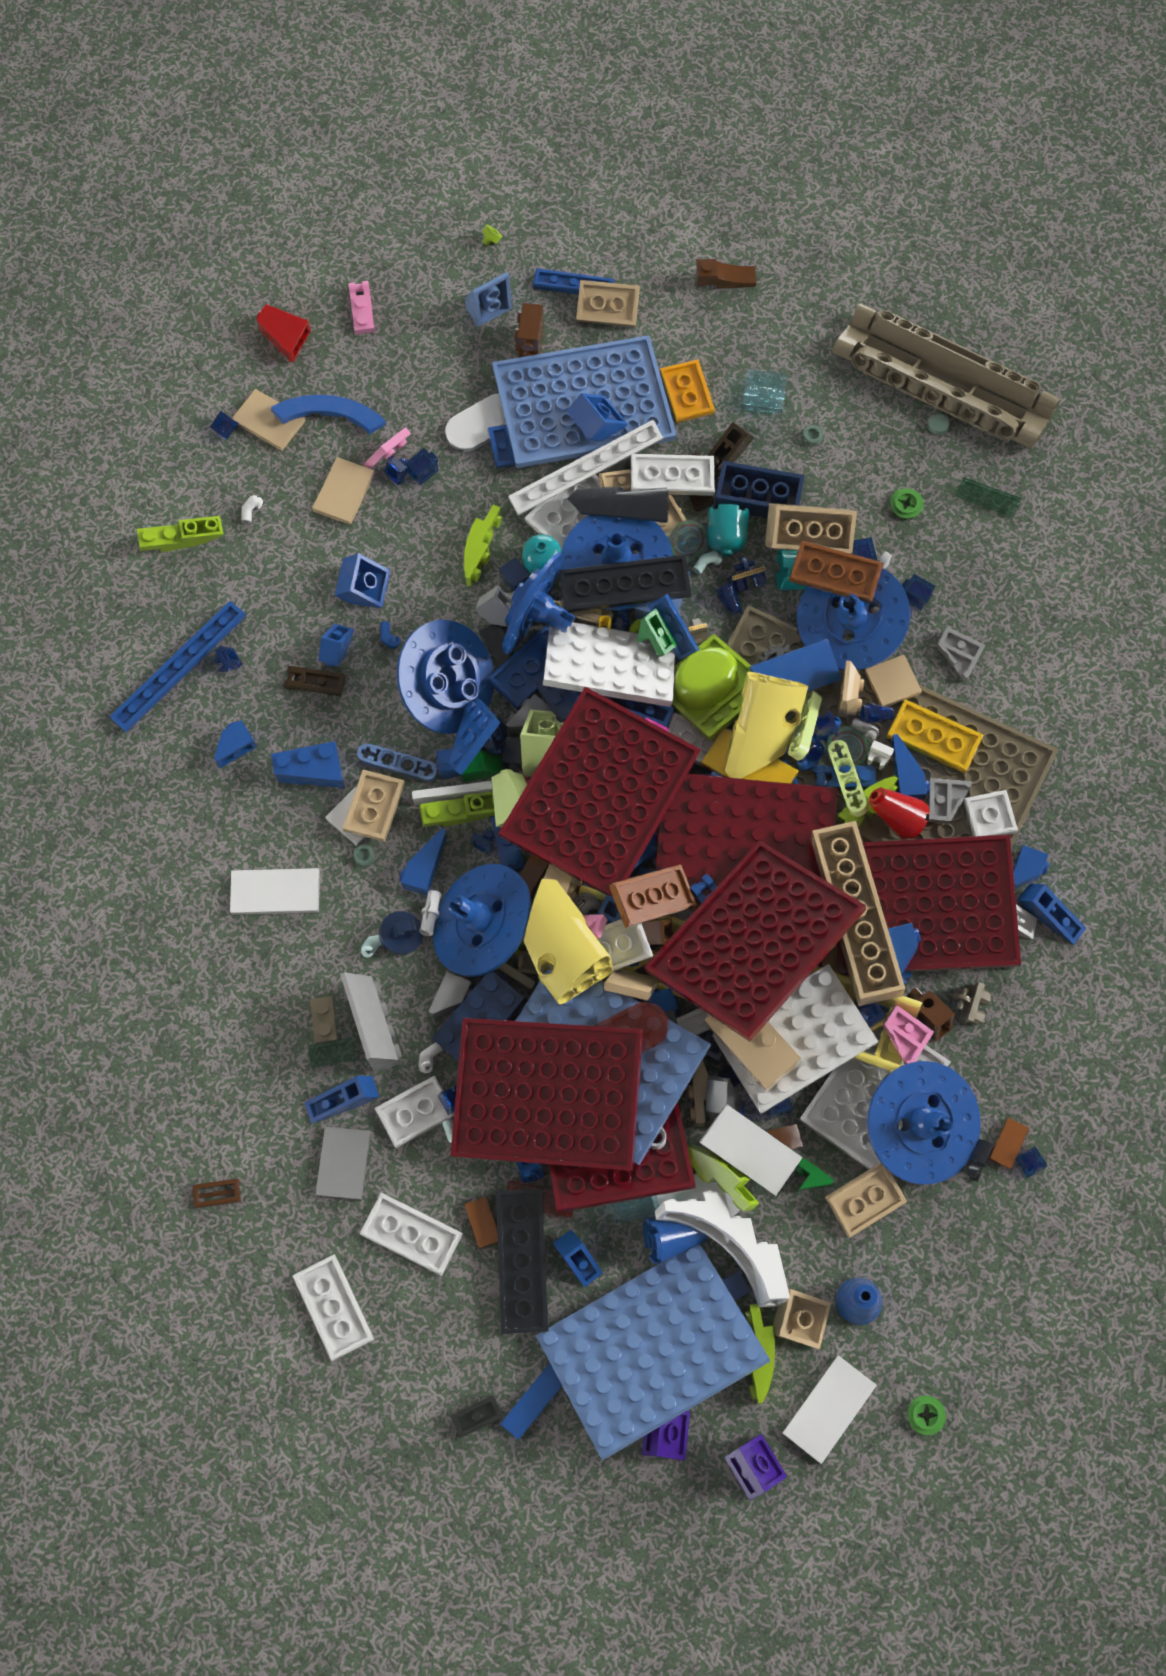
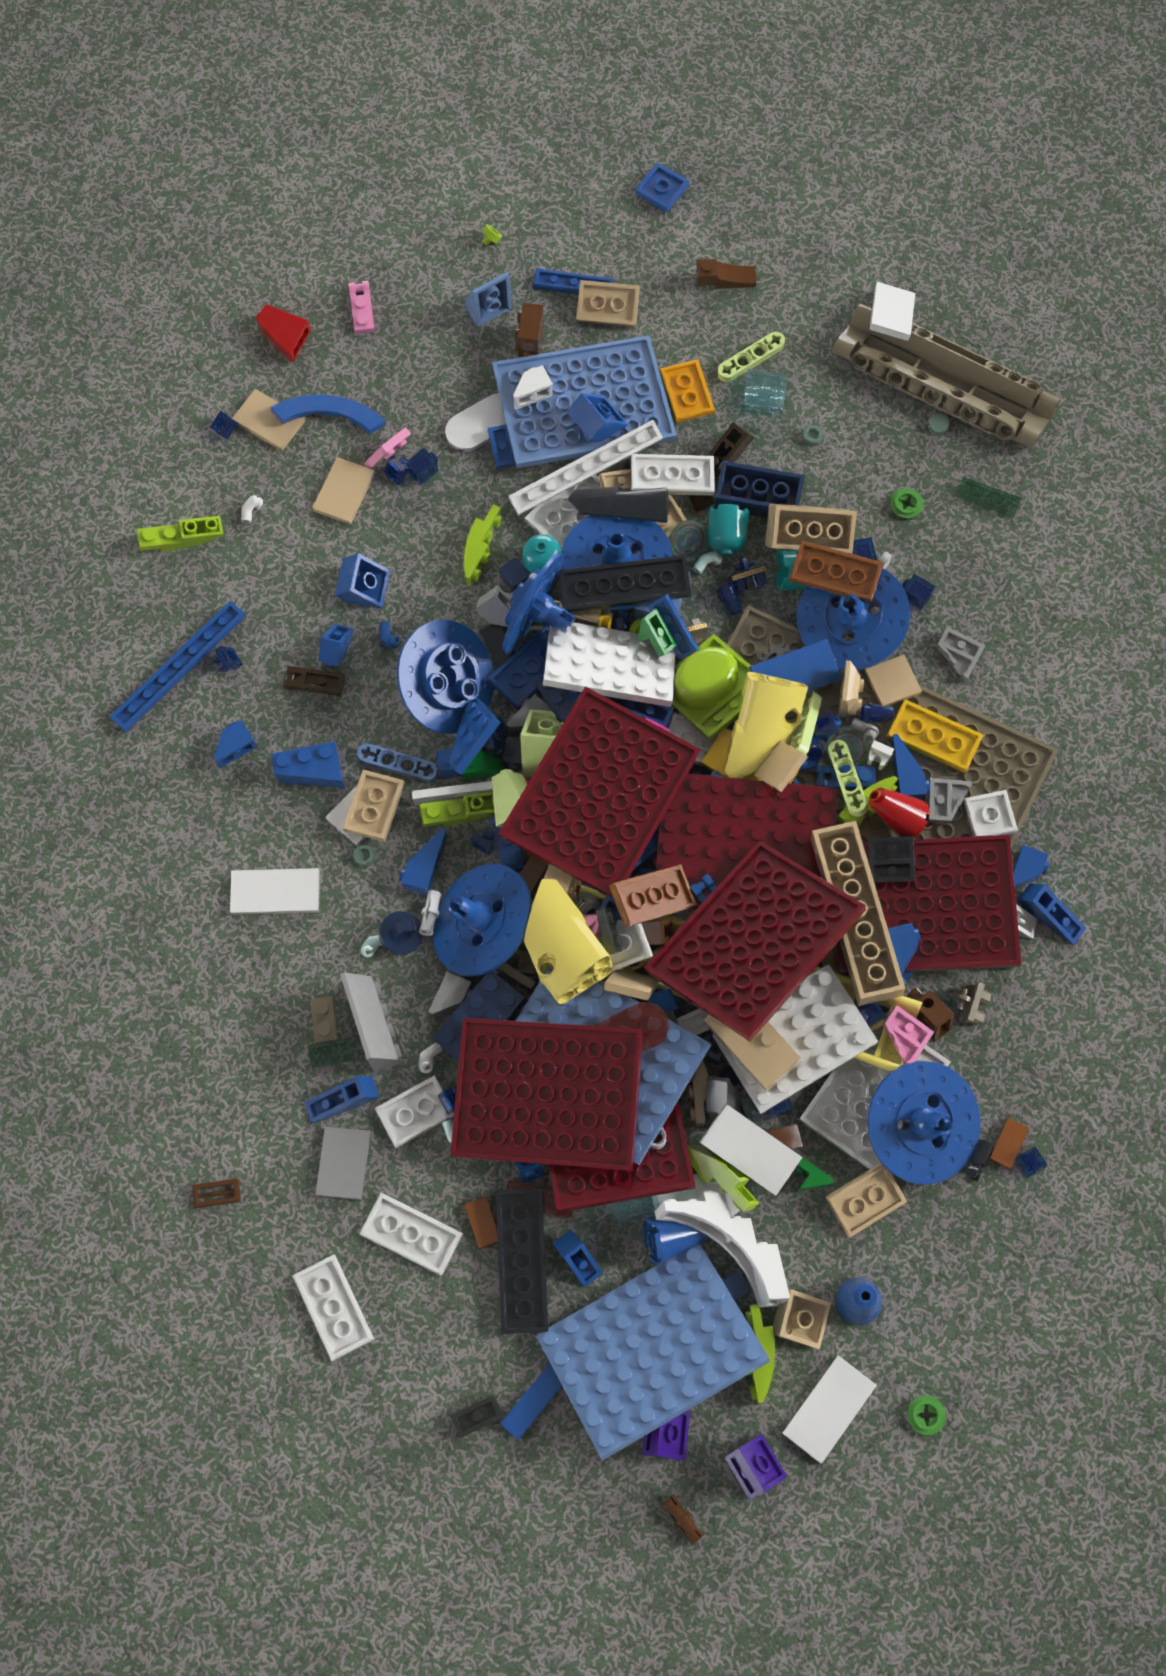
none -> white slope [513,365,553,410]
none -> pearl dark grey plate [596,908,623,955]
none -> blue plate [635,162,690,213]
none -> reddish brown pin [662,1495,703,1545]
none -> yellowish green beam [718,332,785,382]
none -> sand green tile [742,1095,760,1118]
none -> tan tile [754,740,808,792]
none -> black slope [868,837,915,882]
none -> white tile [869,282,915,341]

